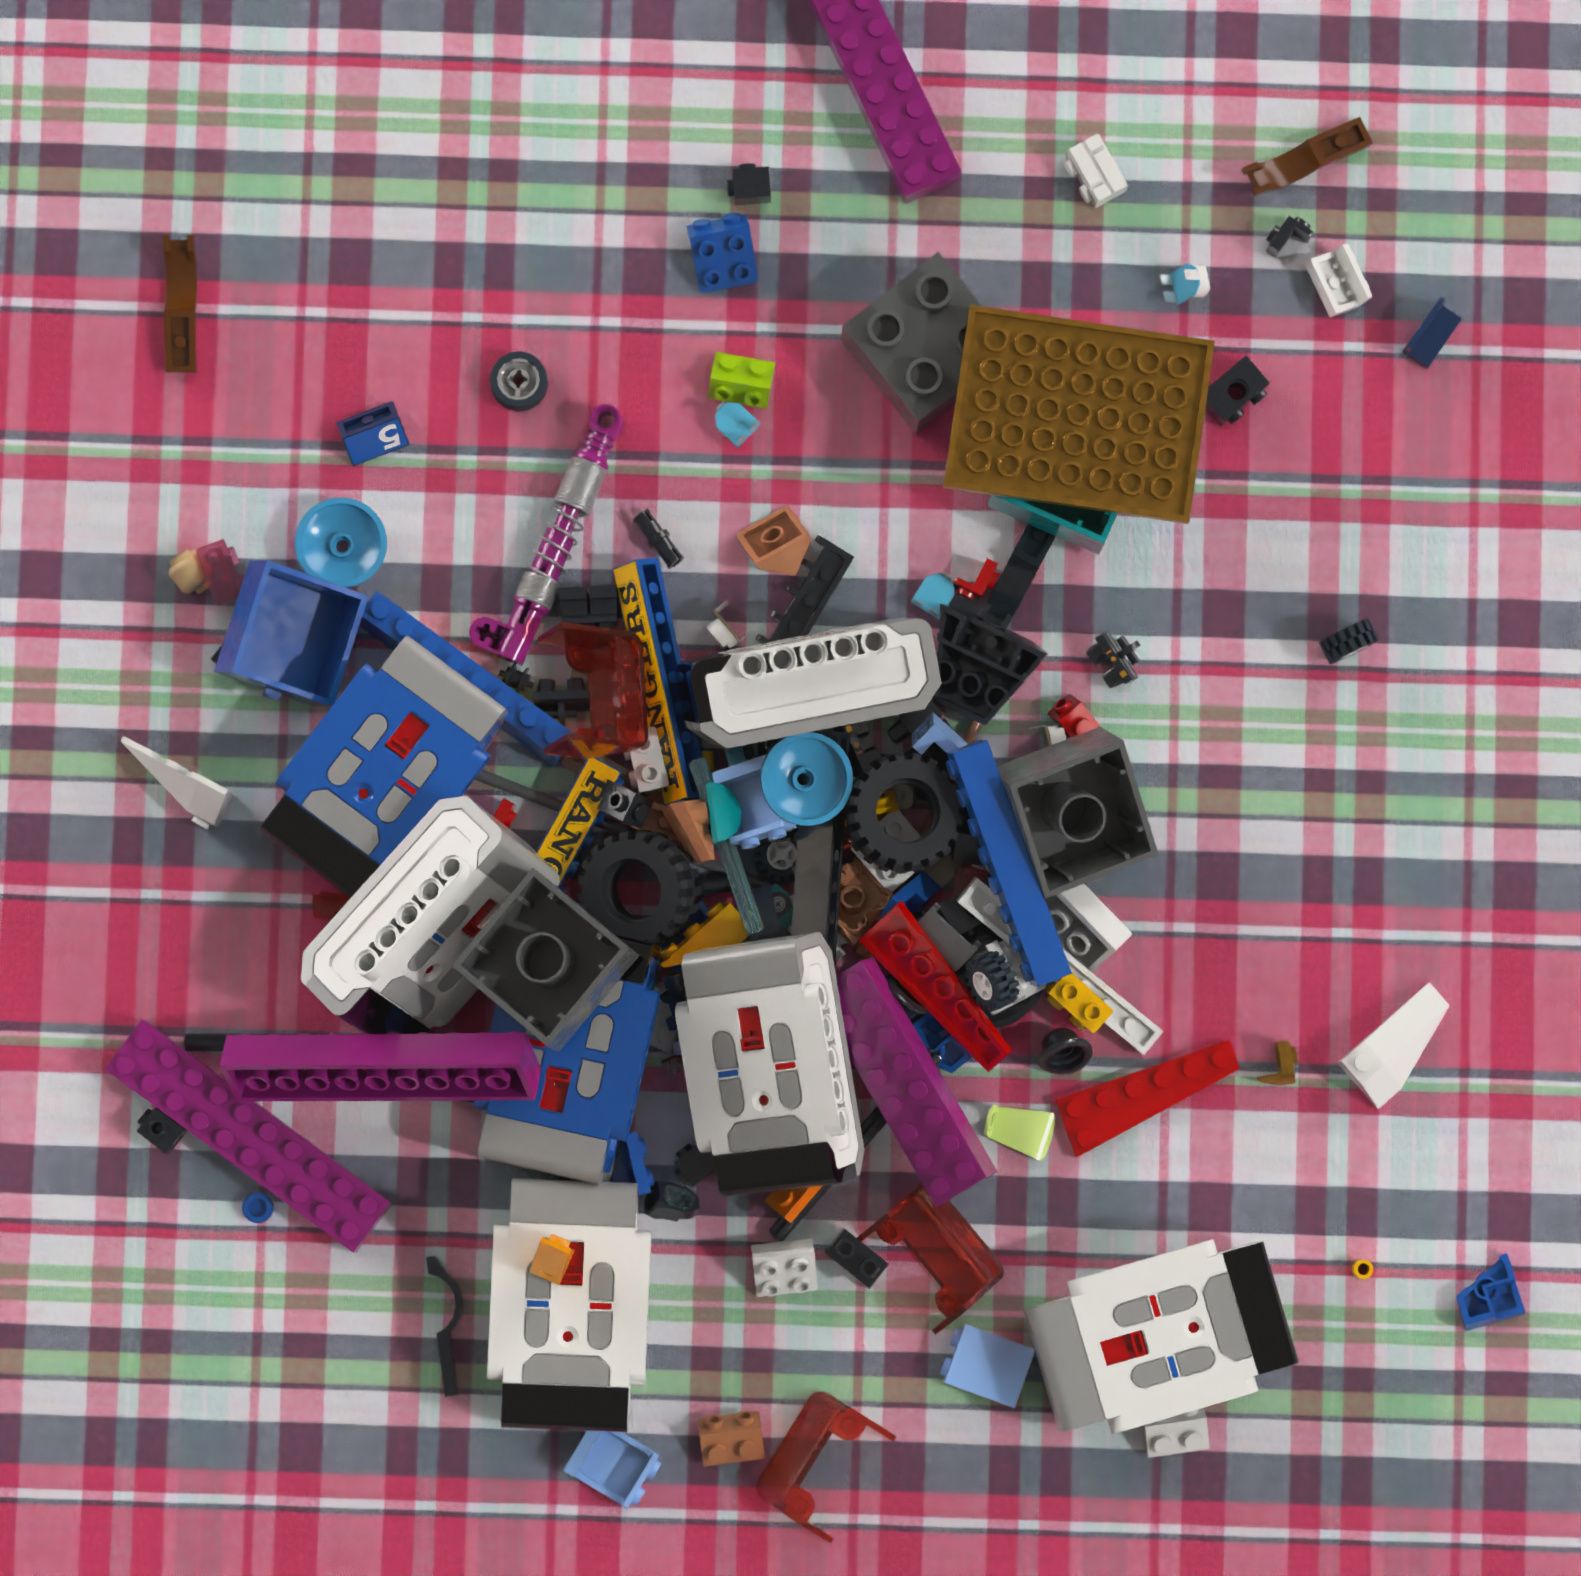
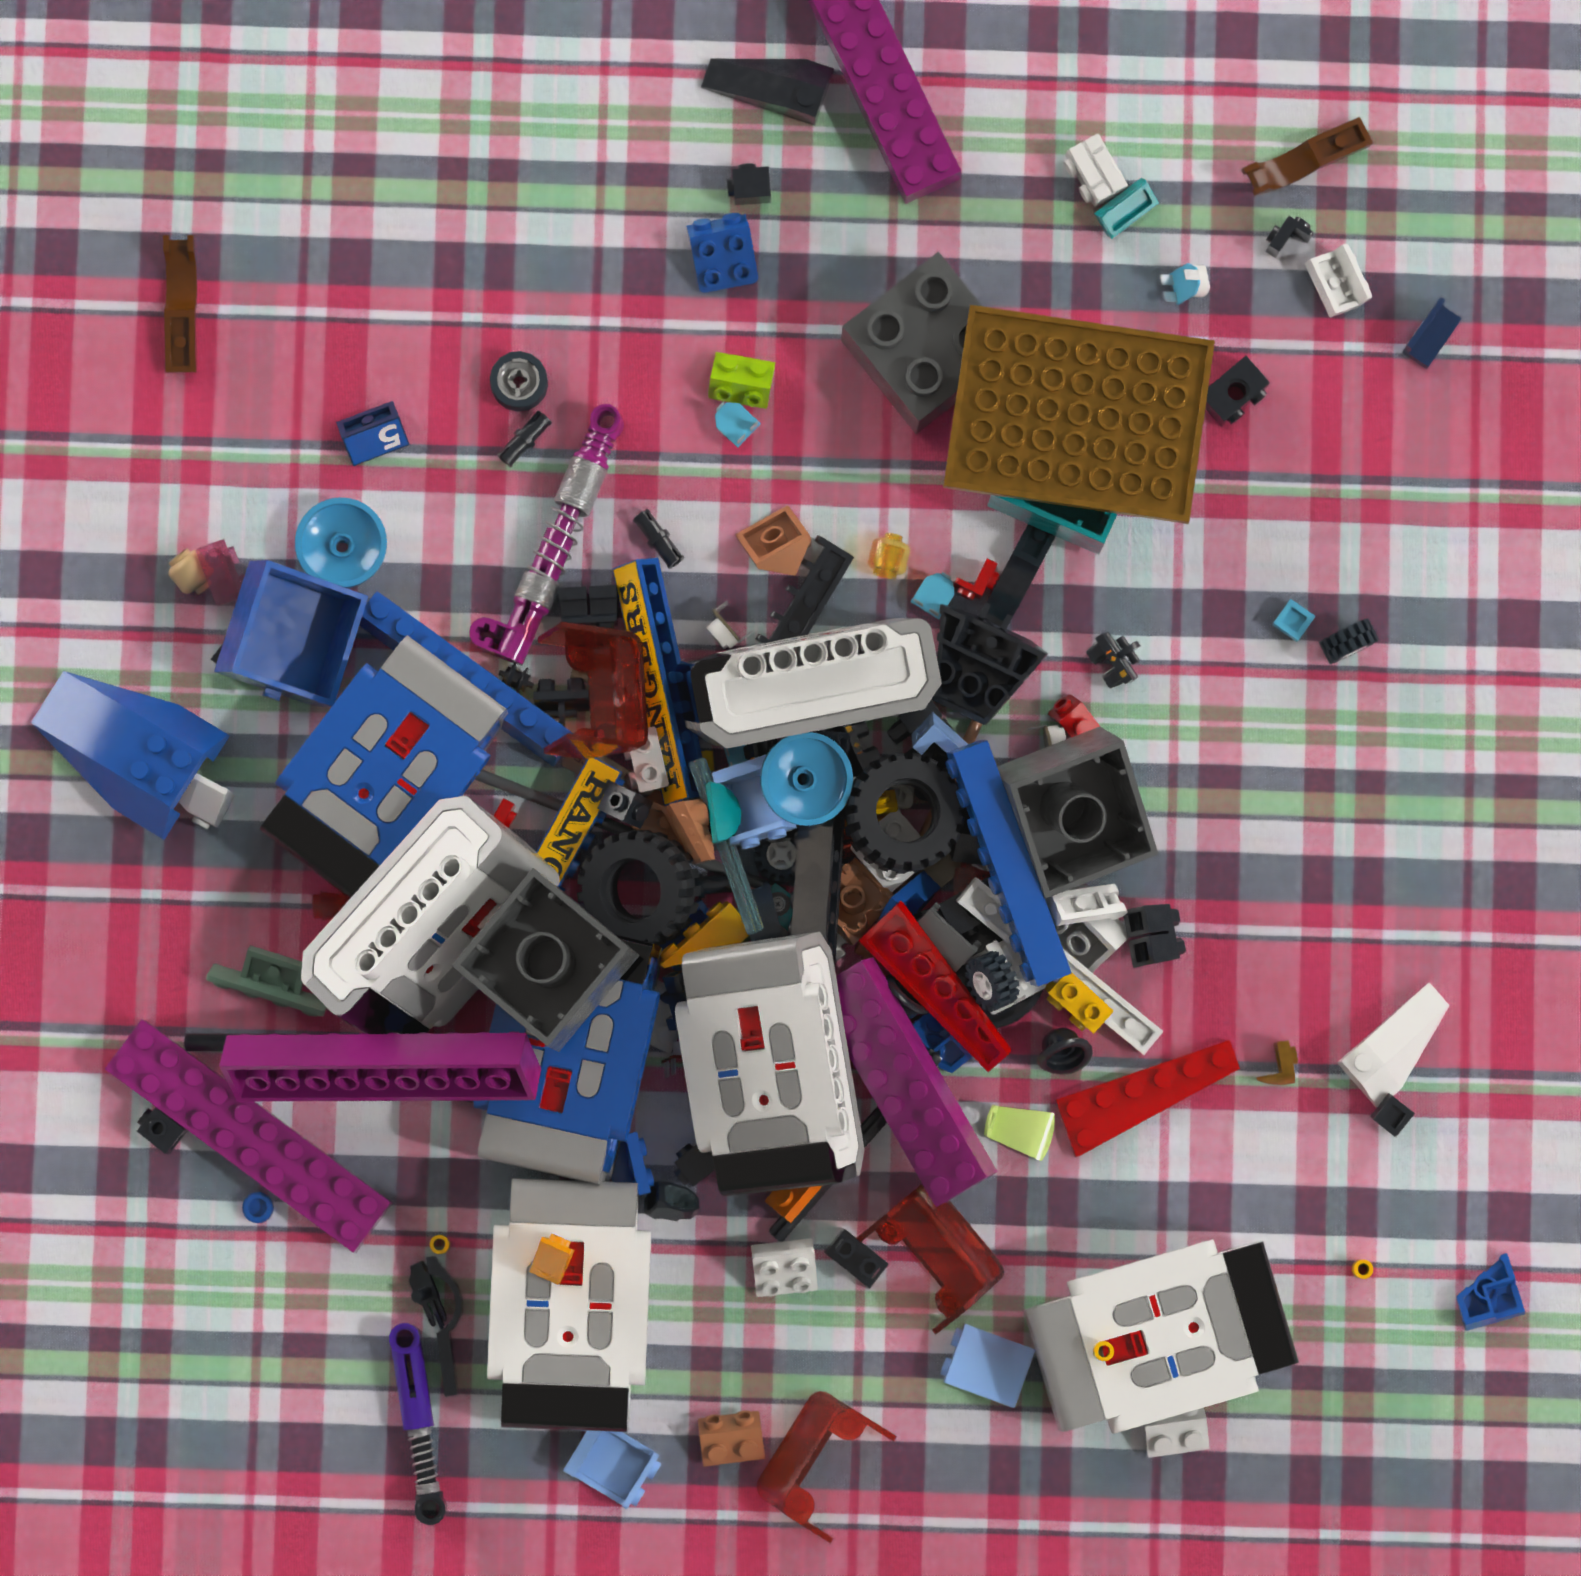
none -> blue wedge [31,671,230,840]
none -> sand green bracket [206,945,330,1016]
none -> piece [389,1323,447,1525]
none -> black piece [409,1260,447,1329]
none -> yellow piece [430,1235,450,1254]
none -> black pin [497,410,552,468]
none -> black wedge [701,58,834,126]
none -> clear yellow head [868,533,911,579]
none -> white plate [1045,884,1128,926]
none -> yellow piece [1093,1341,1114,1361]
none -> teal tile [1094,177,1159,239]
none -> black hips [1124,904,1186,968]
none -> medium azure plate [1272,599,1316,642]
none -> black plate [1370,1093,1415,1137]

